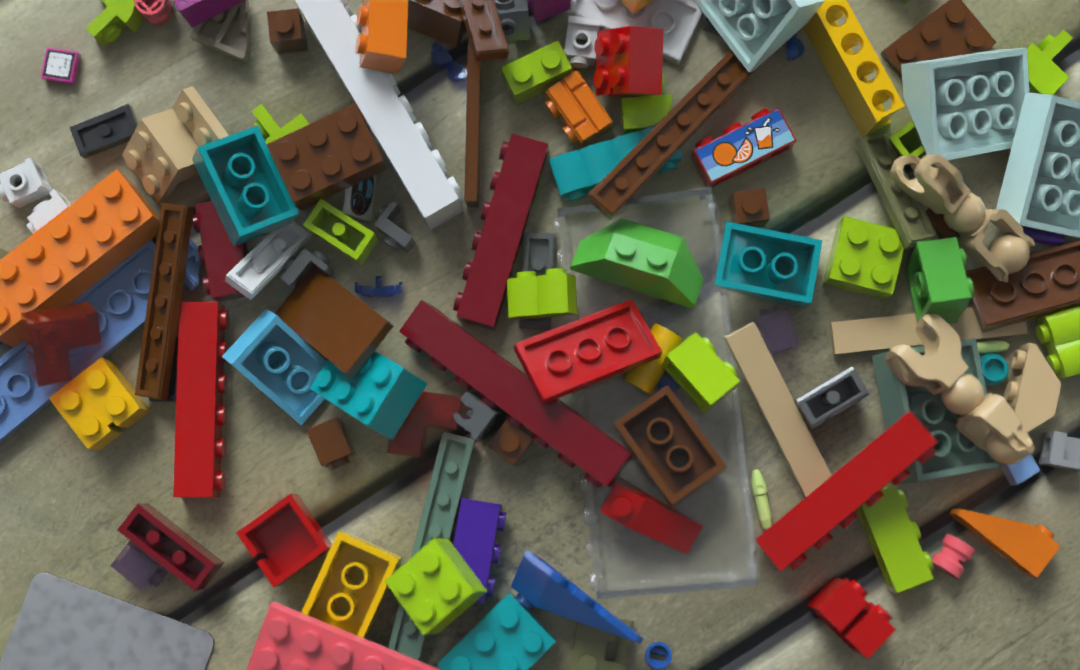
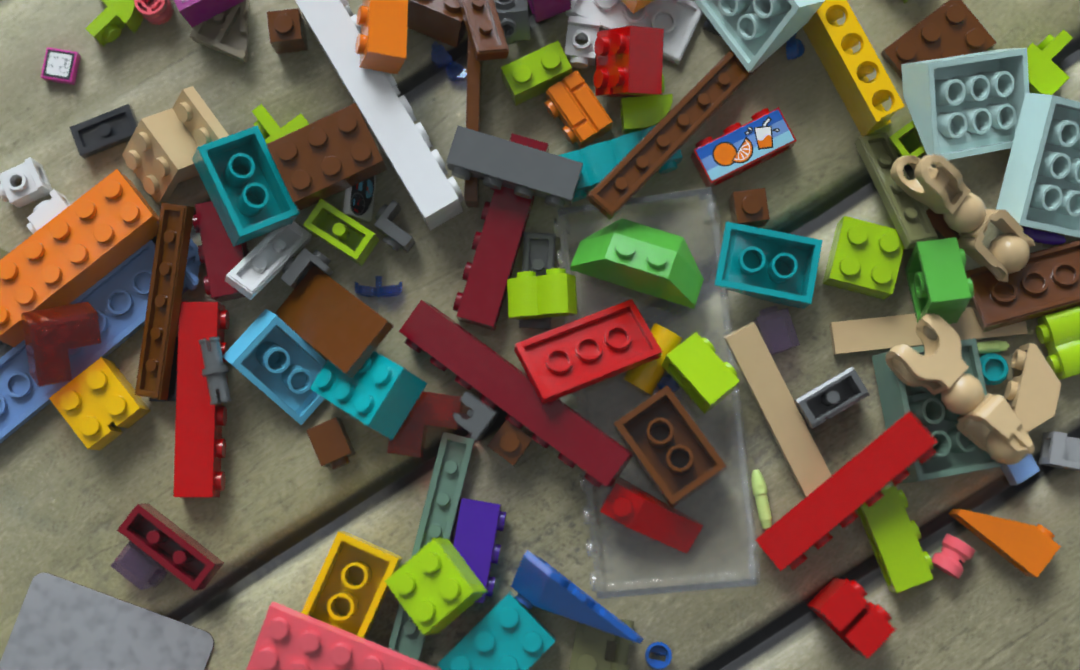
red piece [236,494,332,587] -> none
none -> dark grey pin [199,337,232,405]
none -> dark grey brick [446,126,583,208]

